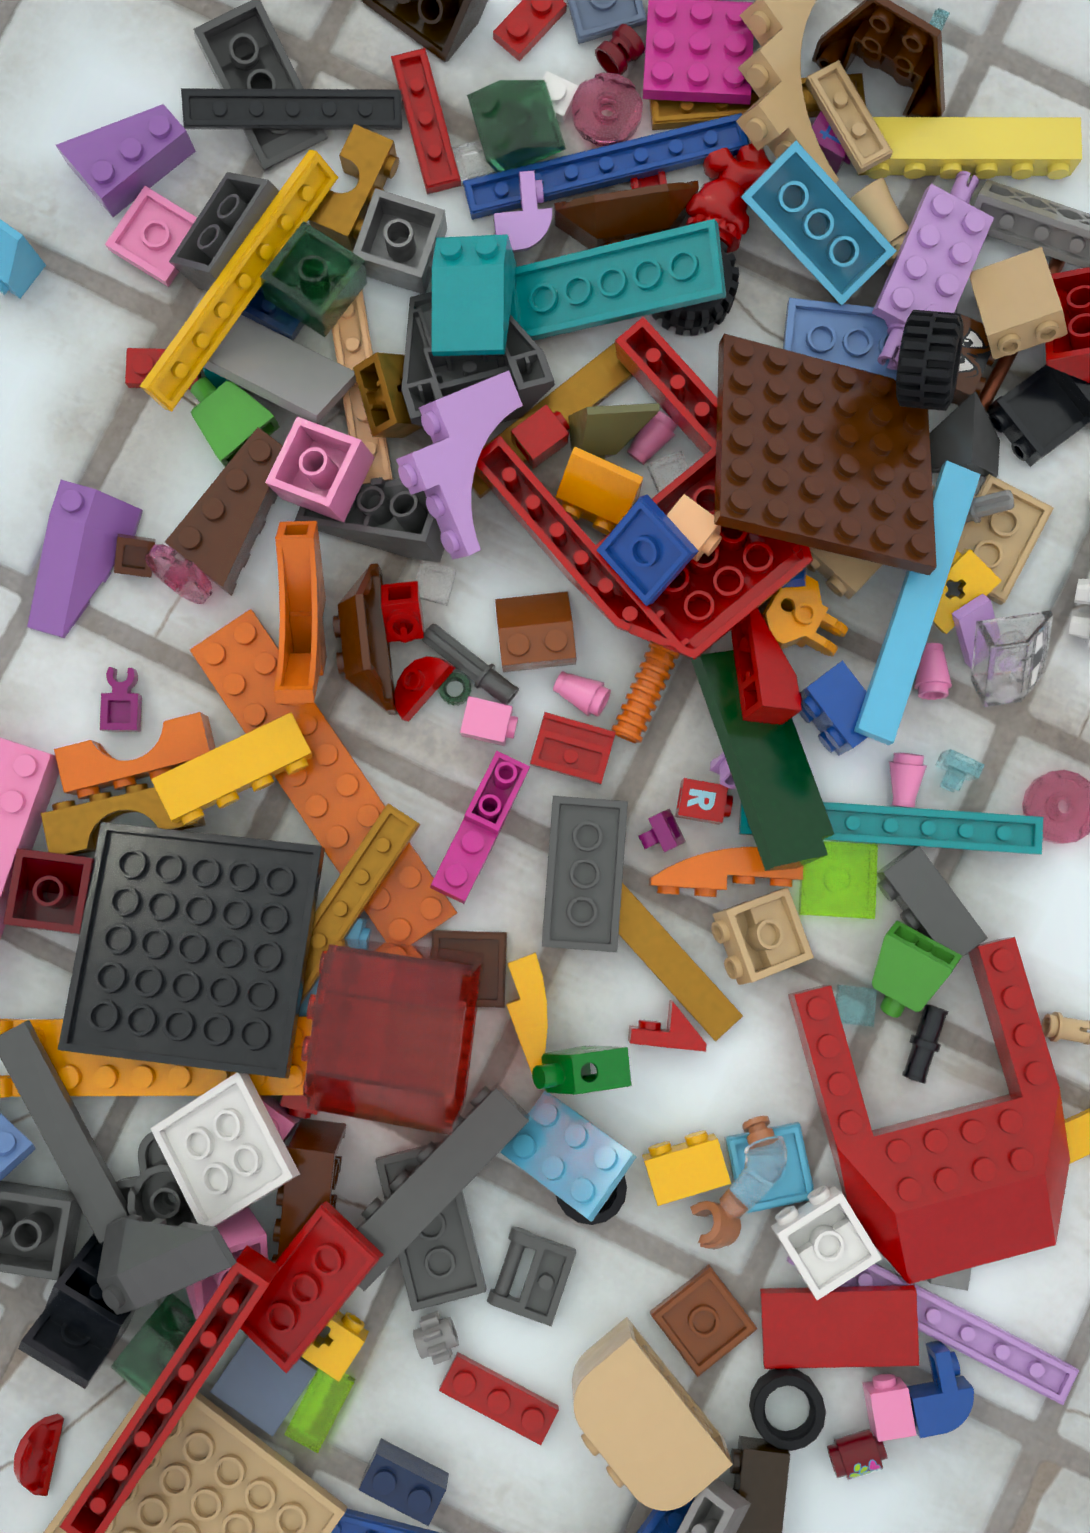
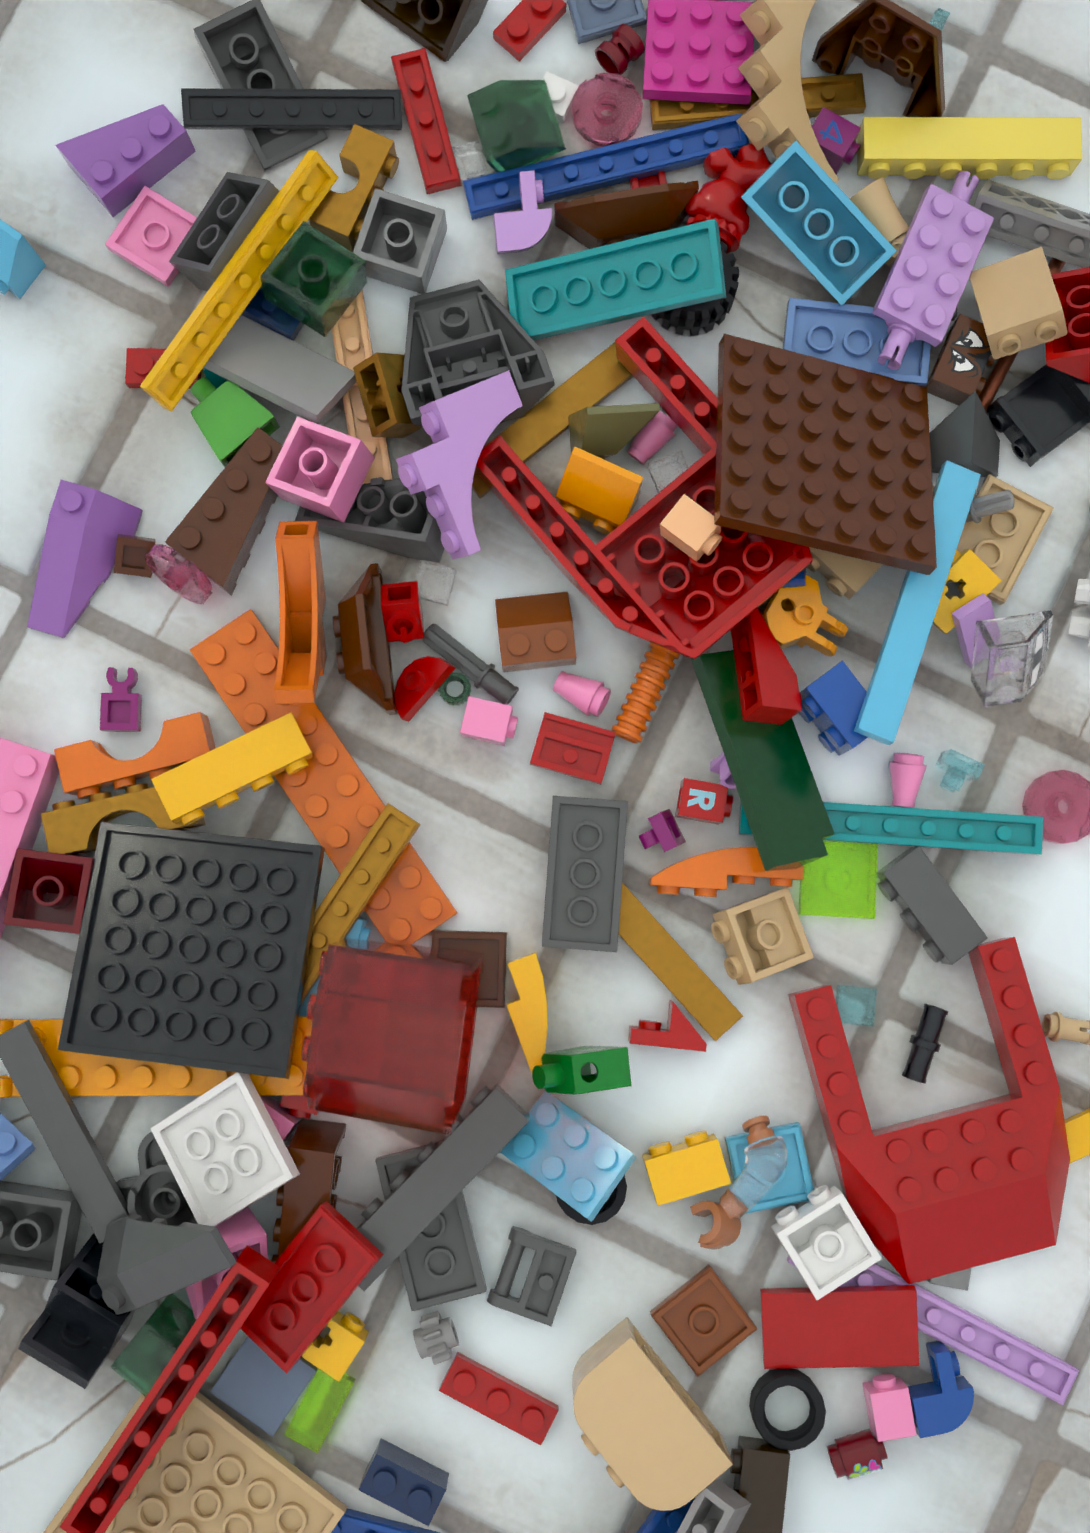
red plate [14,1413,64,1496] -> none
dark pink slope [430,751,530,904] -> none
teal slope [432,234,517,356] -> none
red brick [511,404,570,469] -> none
blue tile [597,495,699,606] -> none
tan tile [805,60,893,175] -> none
bright green torso [871,920,962,1018] -> none
black tyre [896,310,964,411] -> none
bright pink cone [914,643,952,700] -> none

